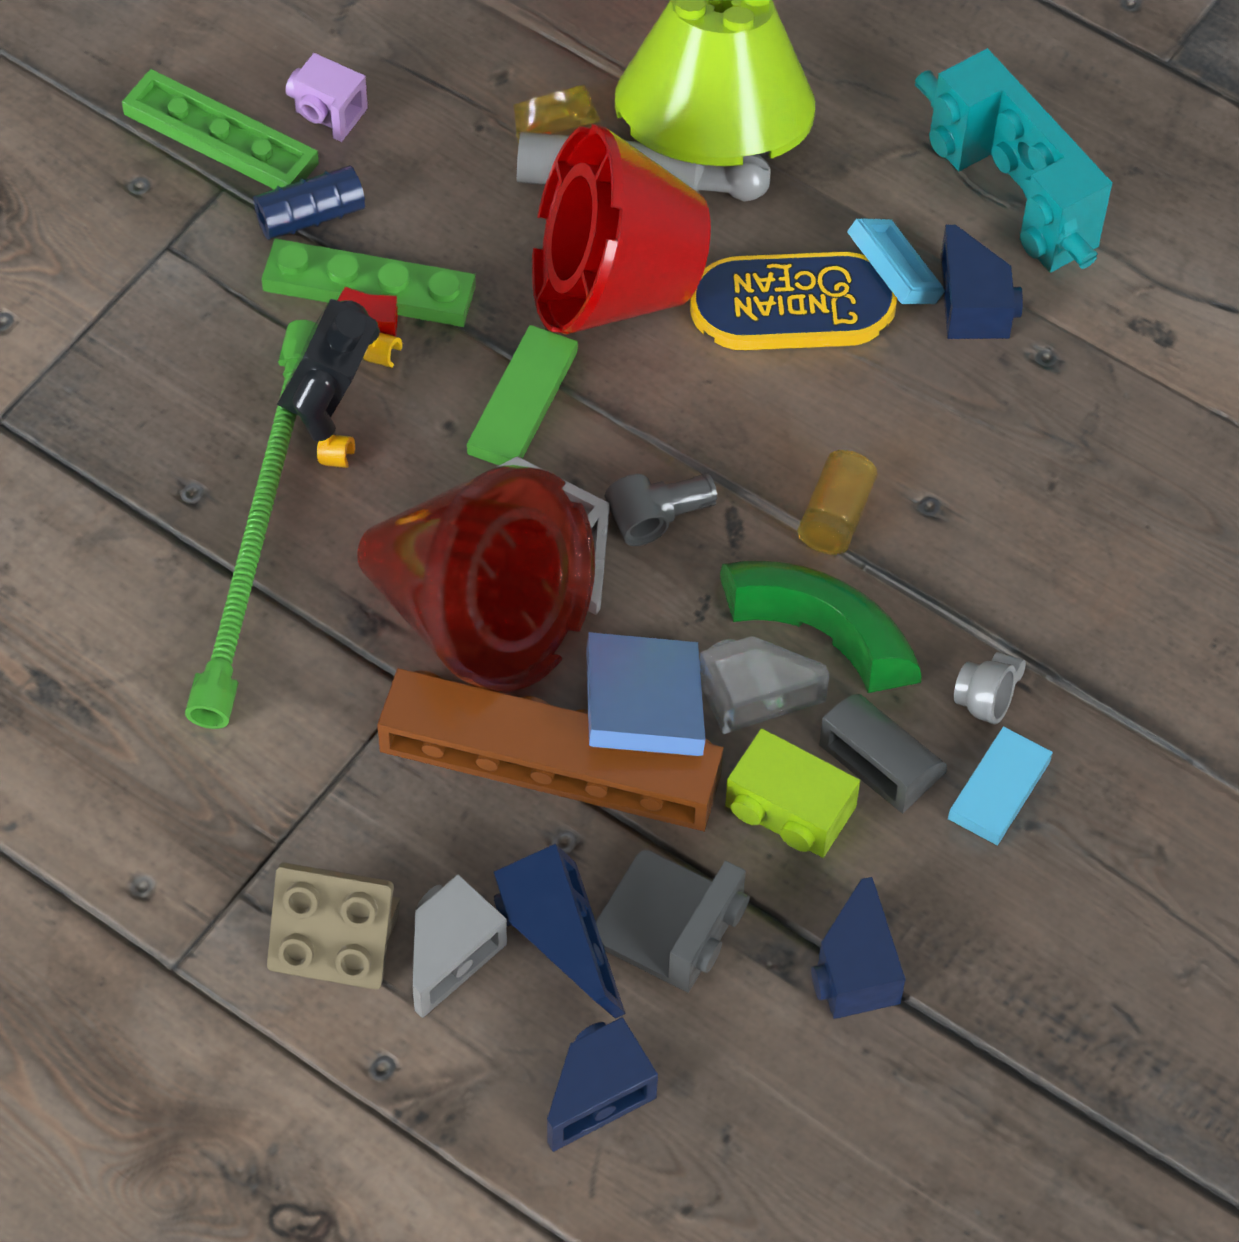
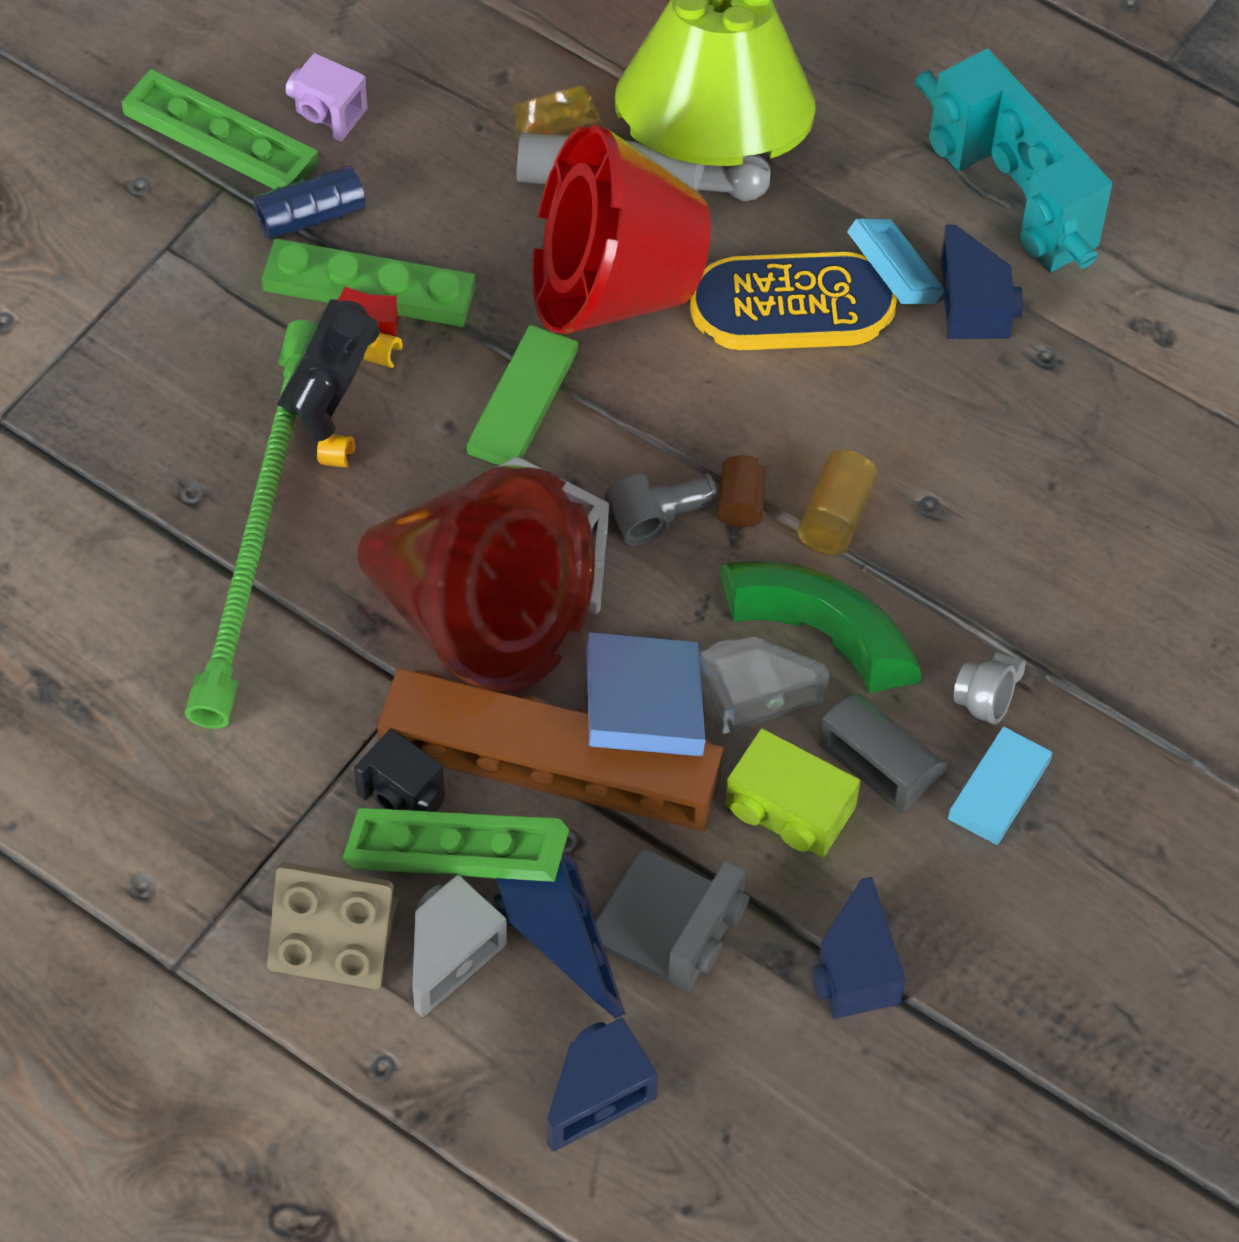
none -> bright green plate [343,808,569,882]
none -> black brick [354,728,445,812]
none -> reddish brown piece [718,455,767,527]

